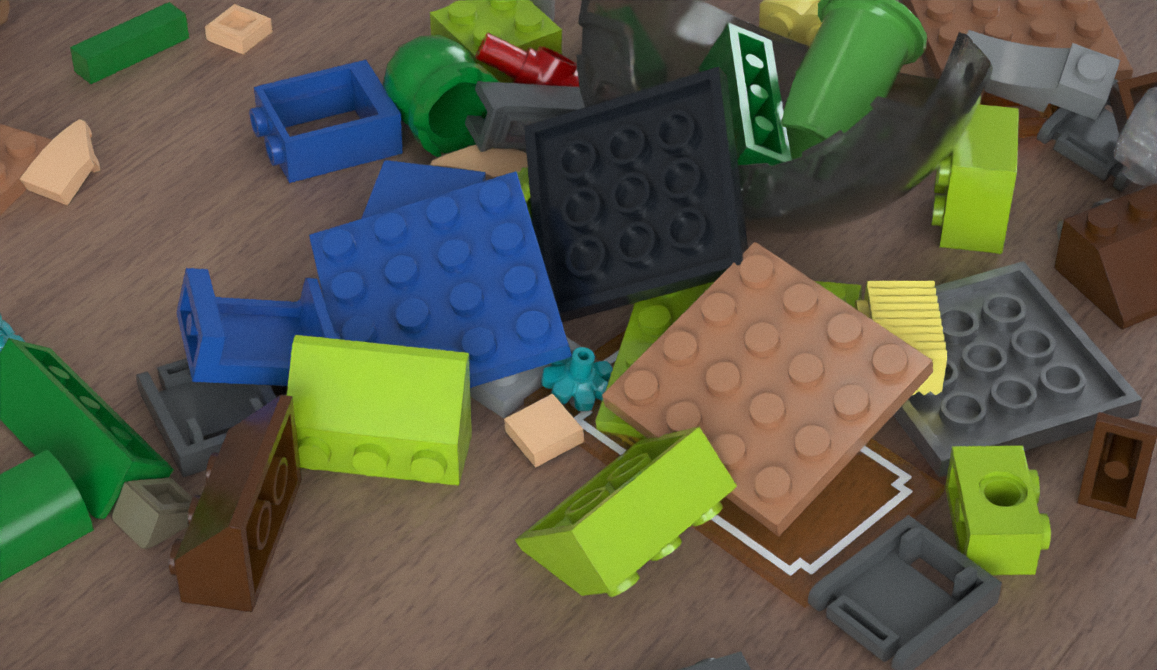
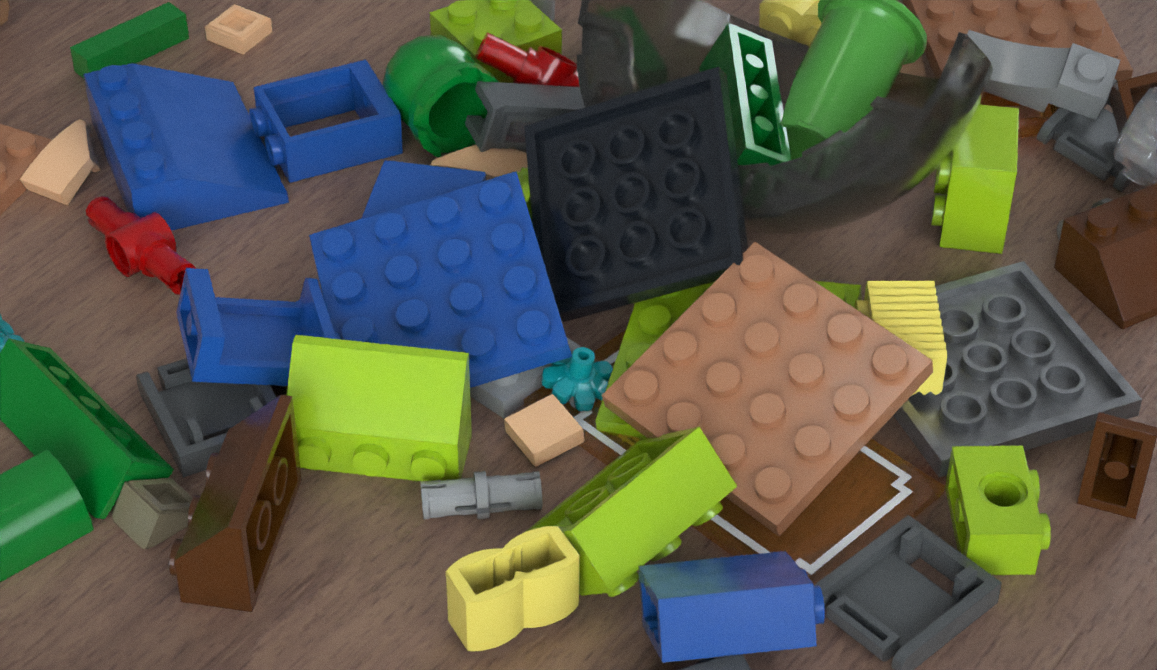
none -> blue slope [84,63,289,231]
none -> red pin [86,196,196,295]
none -> light grey pin [420,471,543,520]
none -> light yellow brick [446,526,579,651]
none -> blue brick [639,551,825,663]

